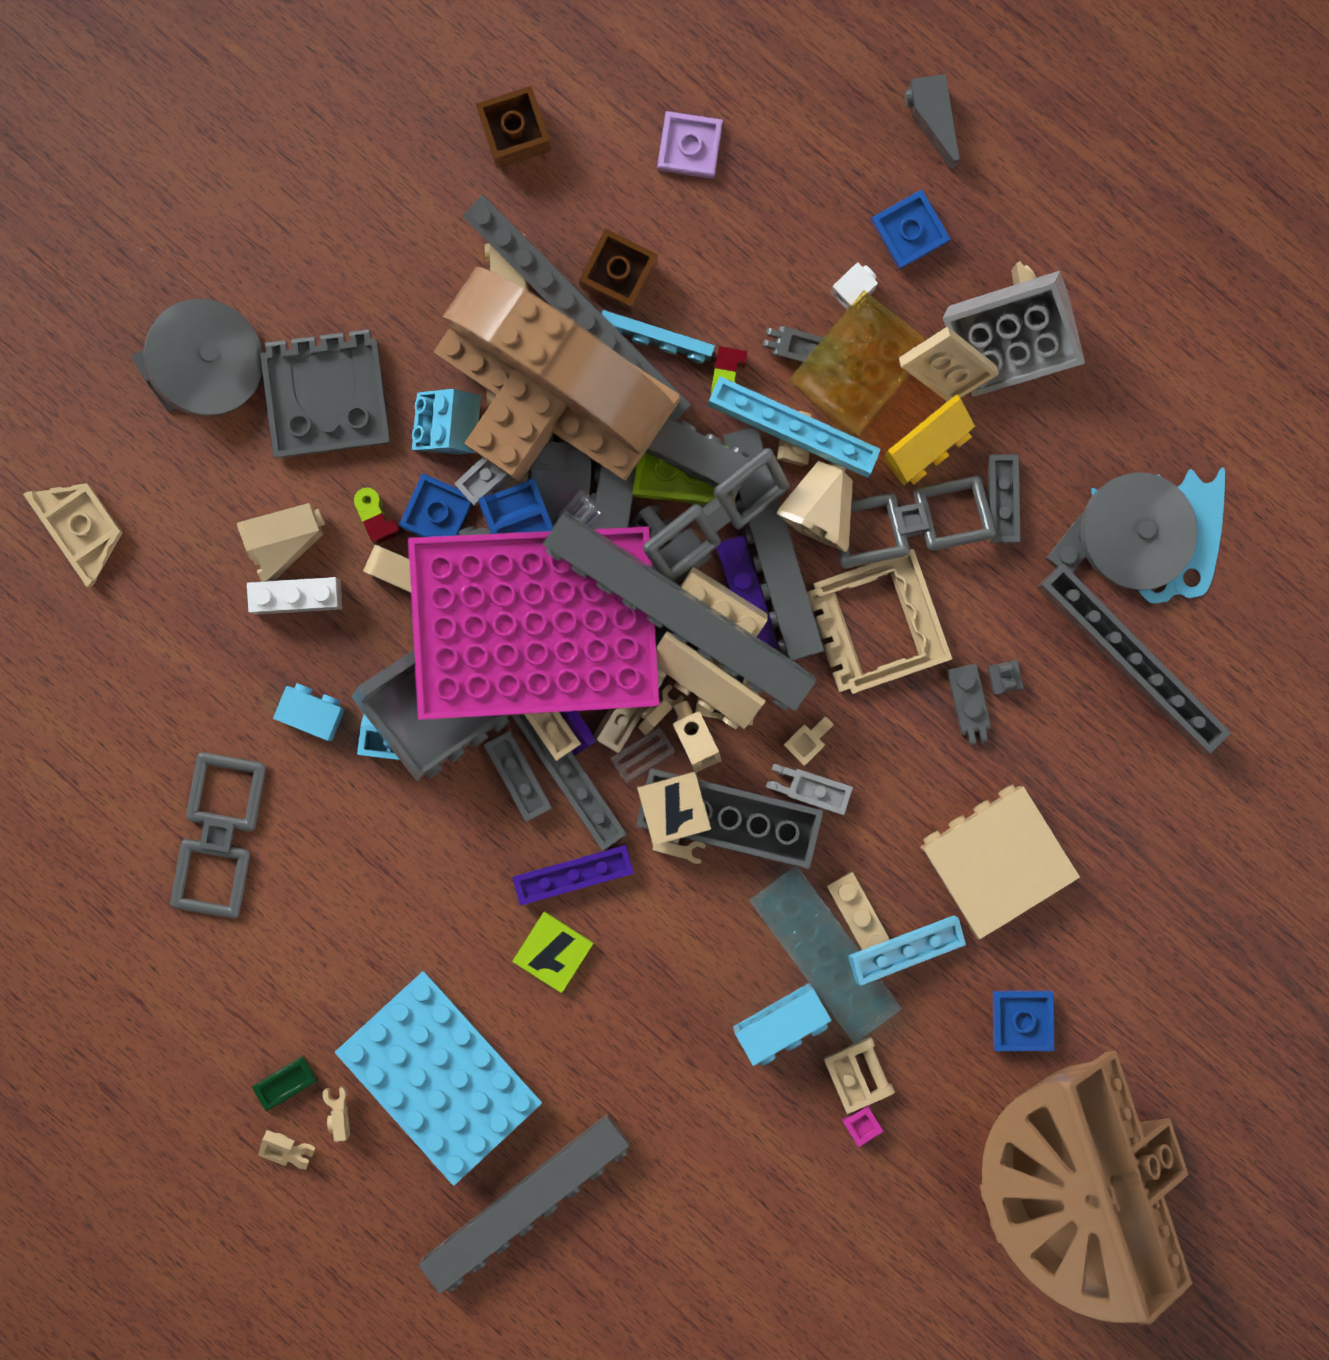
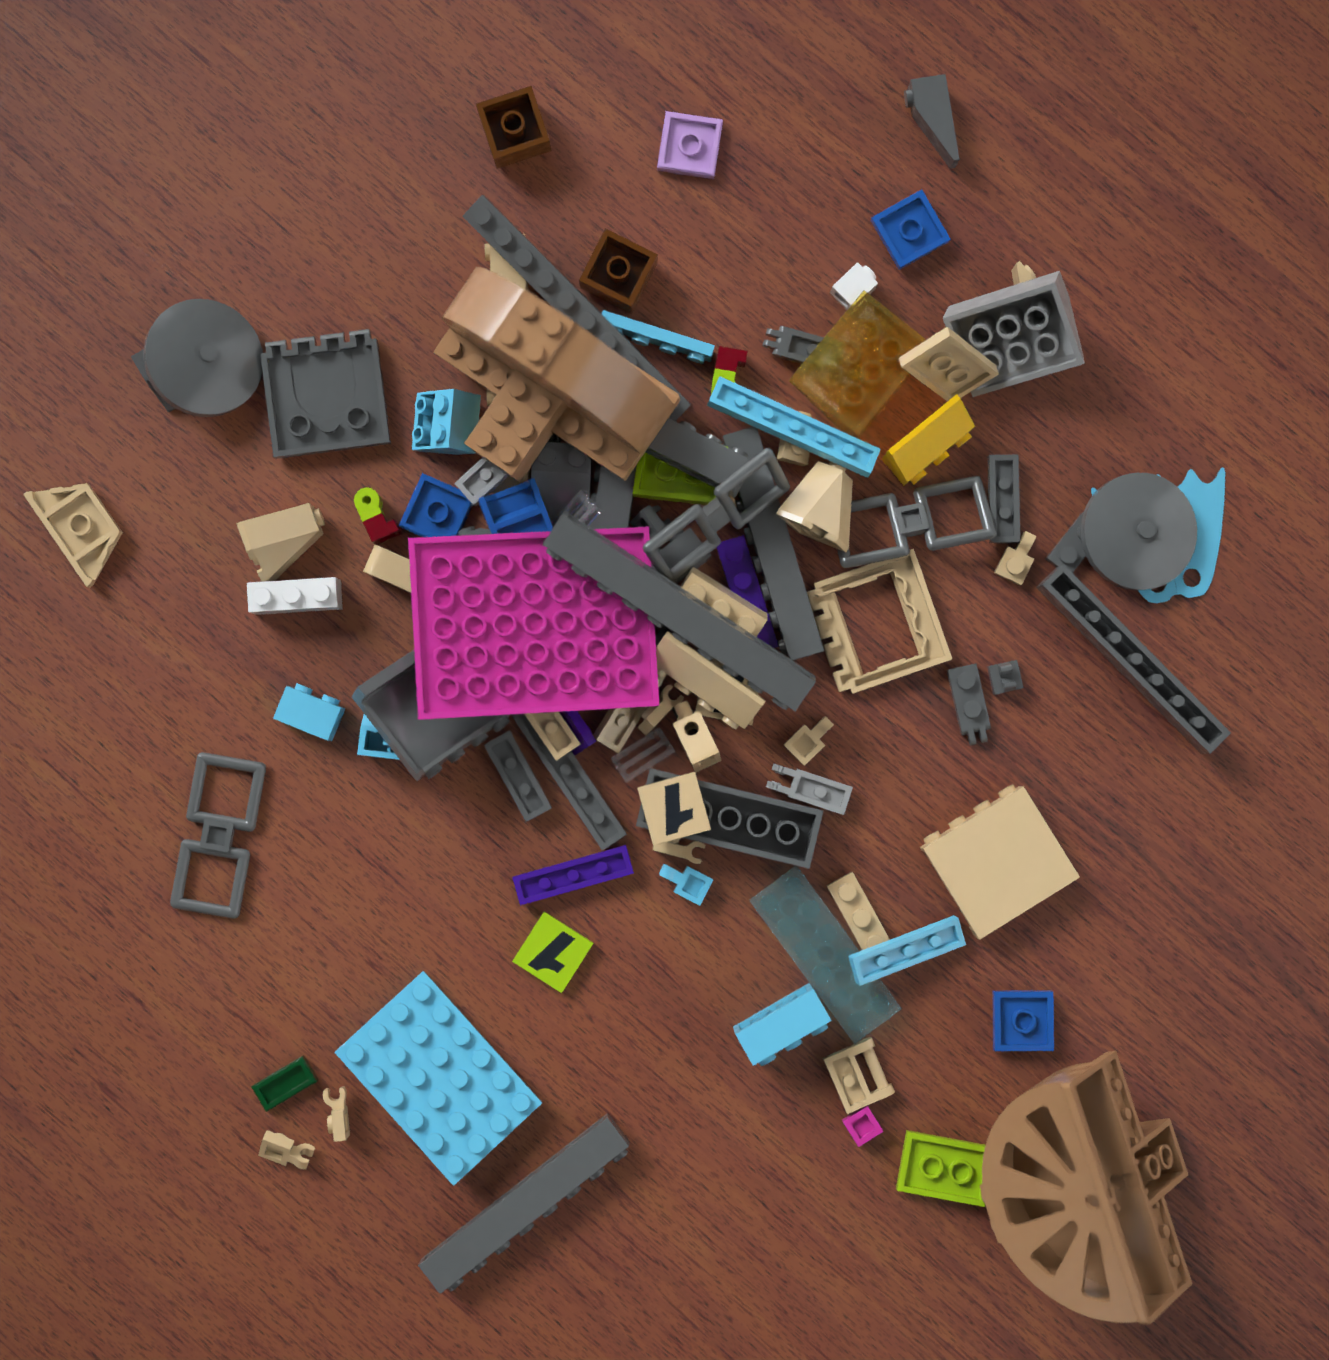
none -> medium azure plate [659,864,713,906]
none -> lime plate [896,1130,985,1207]
none -> tan plate [994,531,1036,586]

